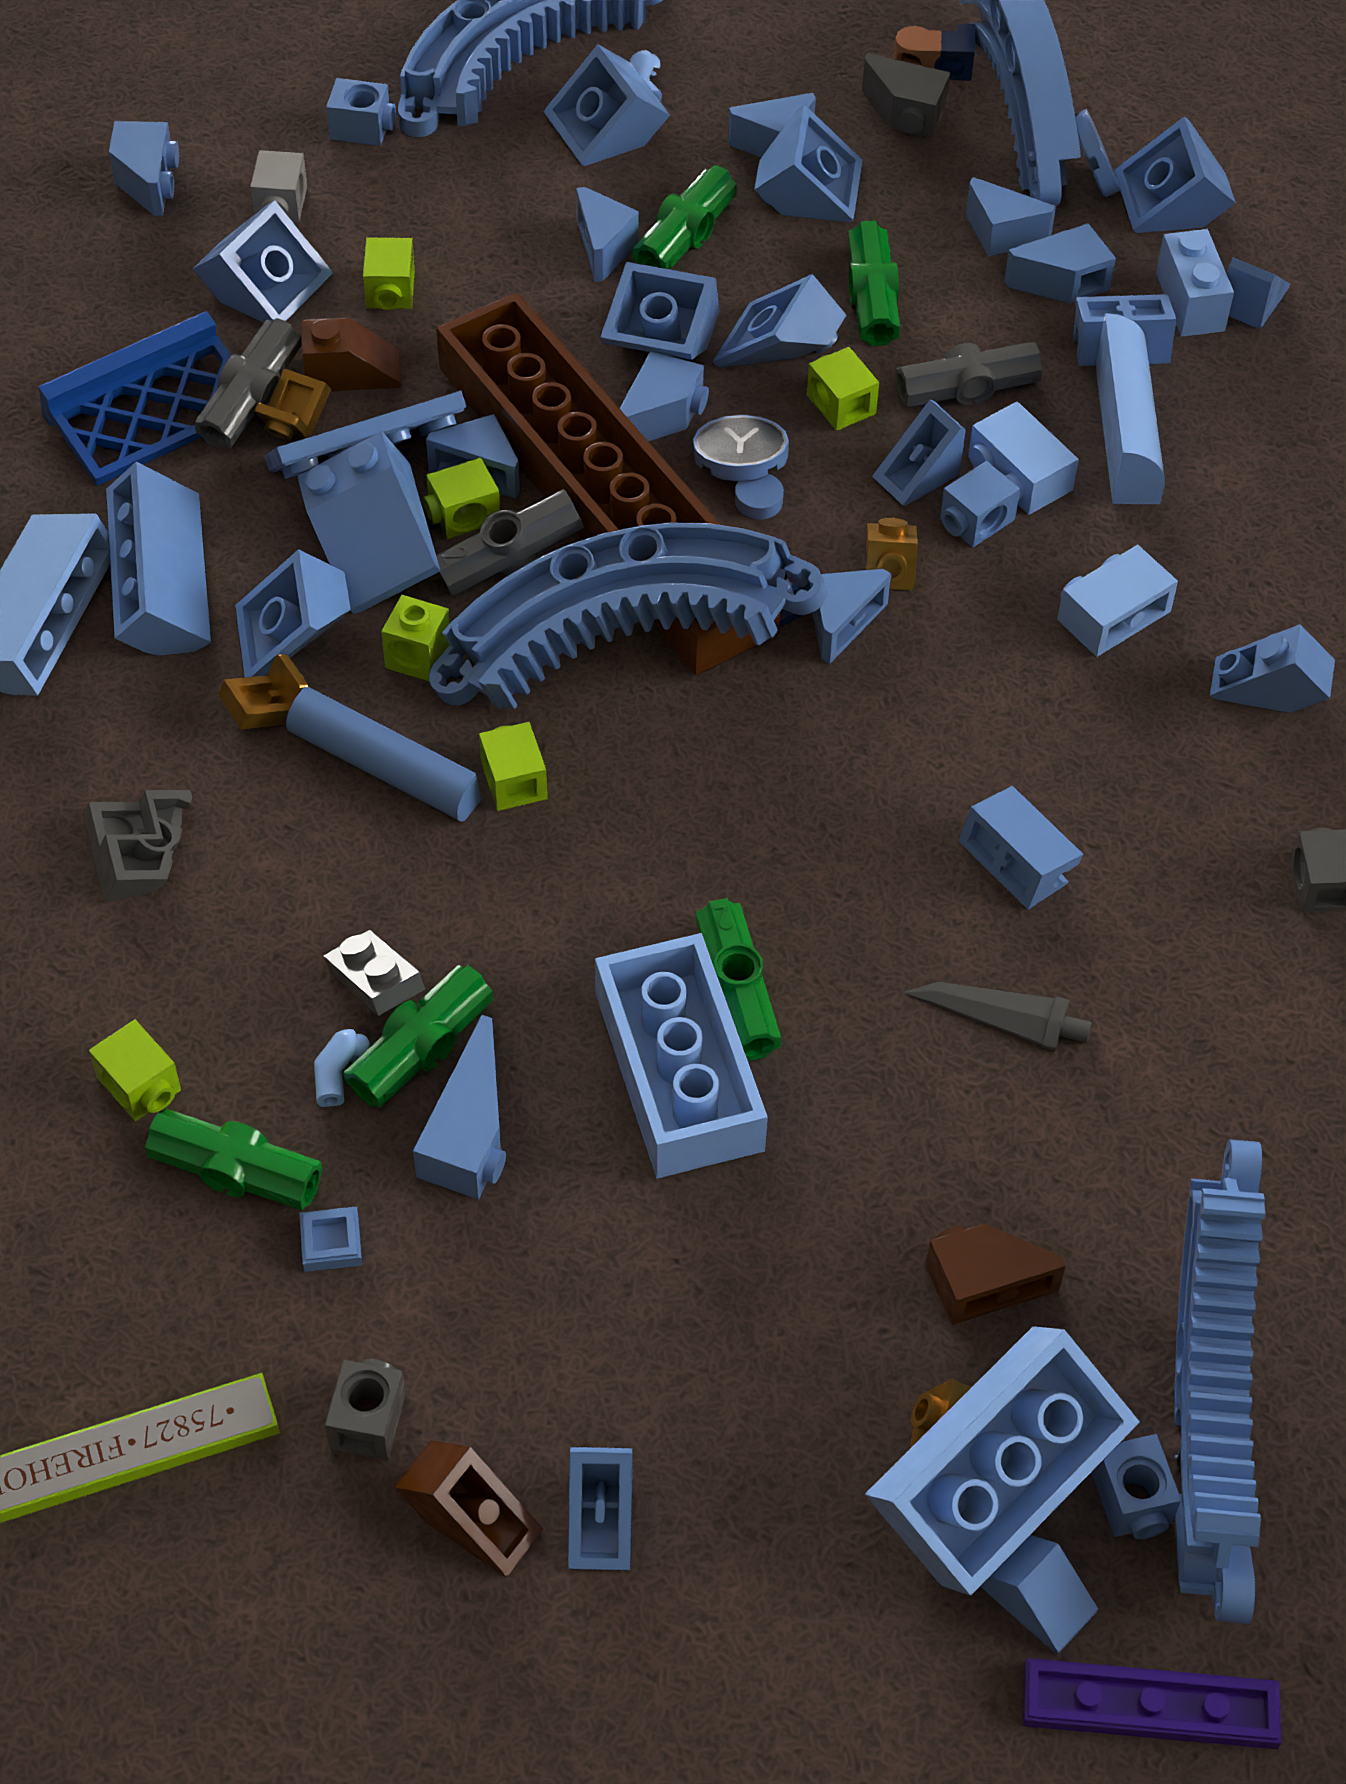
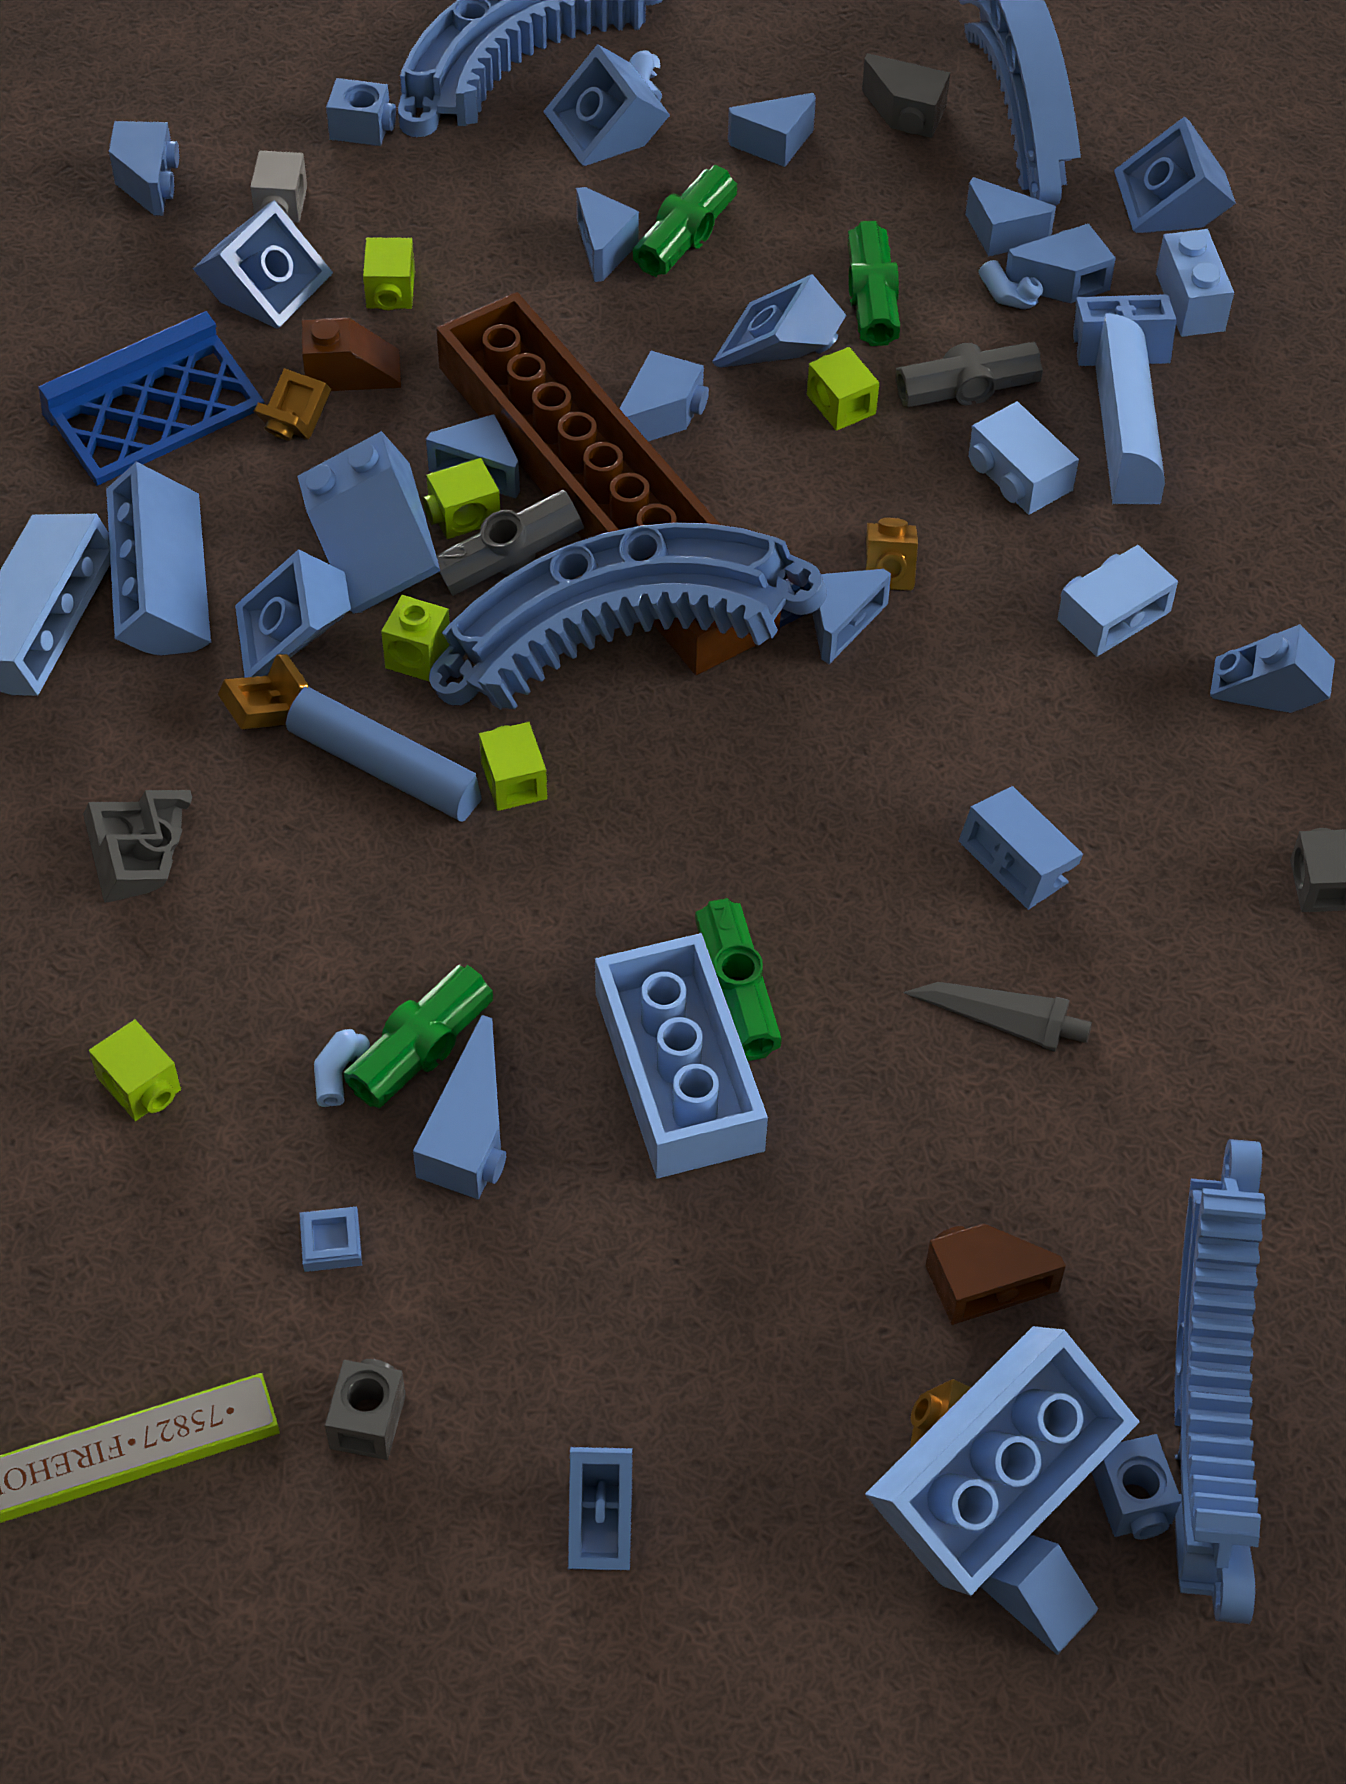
green piece [144,1108,323,1211] -> none
dark grey piece [195,318,302,450] -> none
medium blue tile [264,391,466,479] -> none
dark grey plate [323,930,425,1016] -> none
reddish brown slope [394,1440,544,1577] -> none
medium blue slope [600,262,720,360] -> none
tile [693,415,789,482] -> none
medium blue tile [735,474,784,520] -> none
medium blue slope [754,105,863,222] -> none
medium blue slope [872,400,966,506] -> none
leg [894,23,975,81] -> none
medium blue brick [940,461,1020,547] -> none
dark purple tile [1023,1658,1281,1749] -> none
medium blue tile [1075,109,1121,197] -> none
medium blue slope [1227,257,1290,329] -> none
none -> light blue arm [978,260,1043,310]

